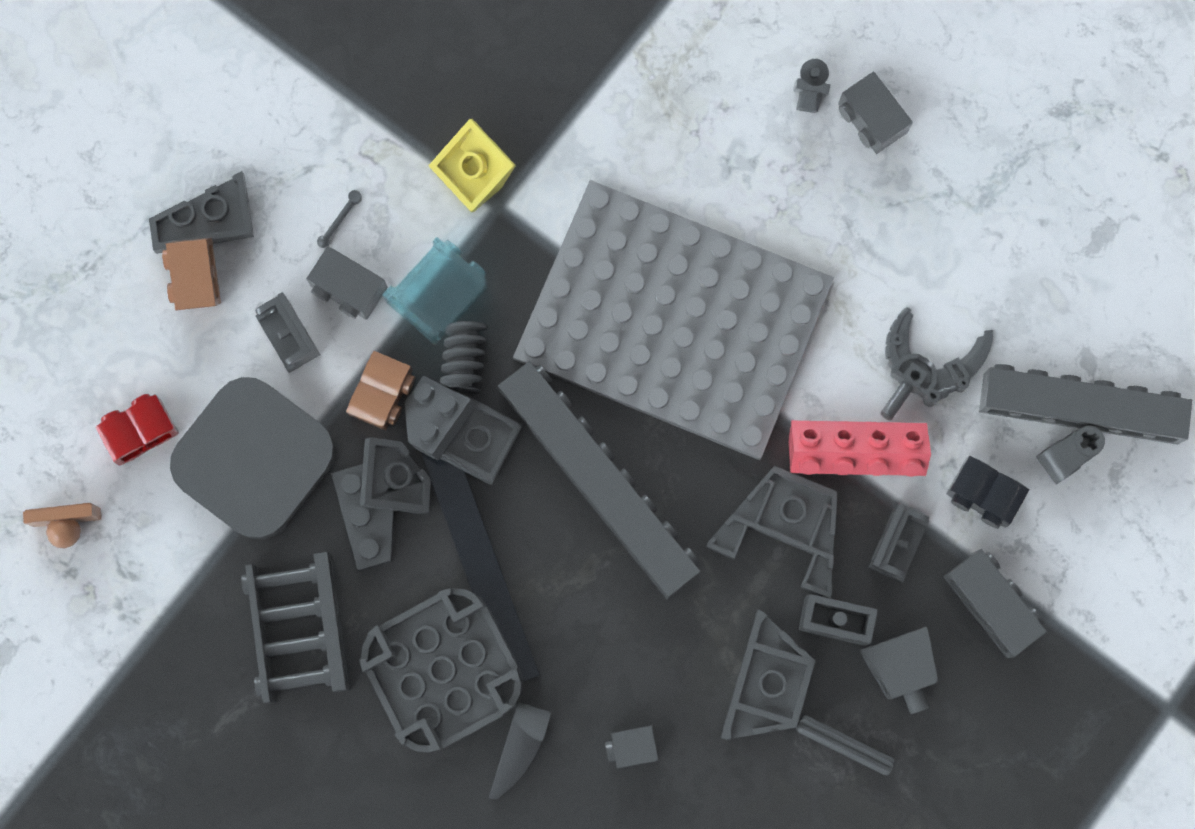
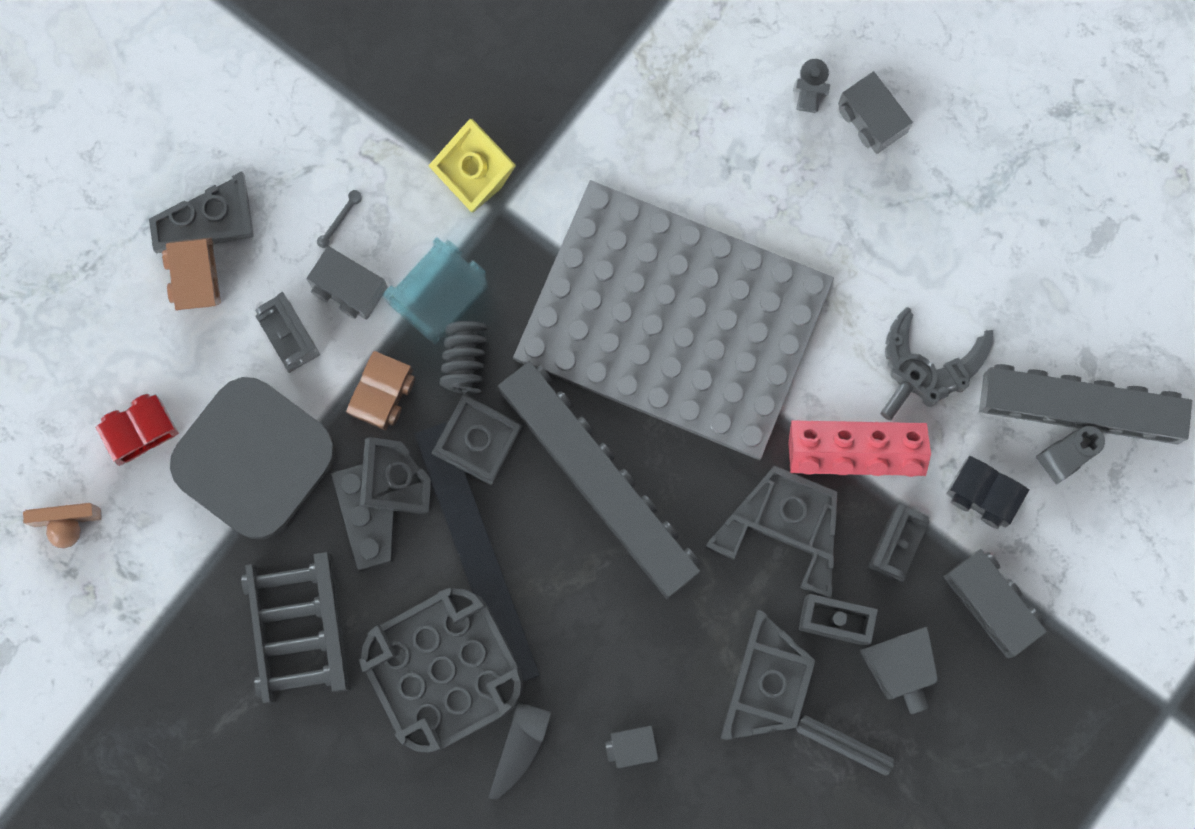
dark grey plate [404,376,476,460] -> none

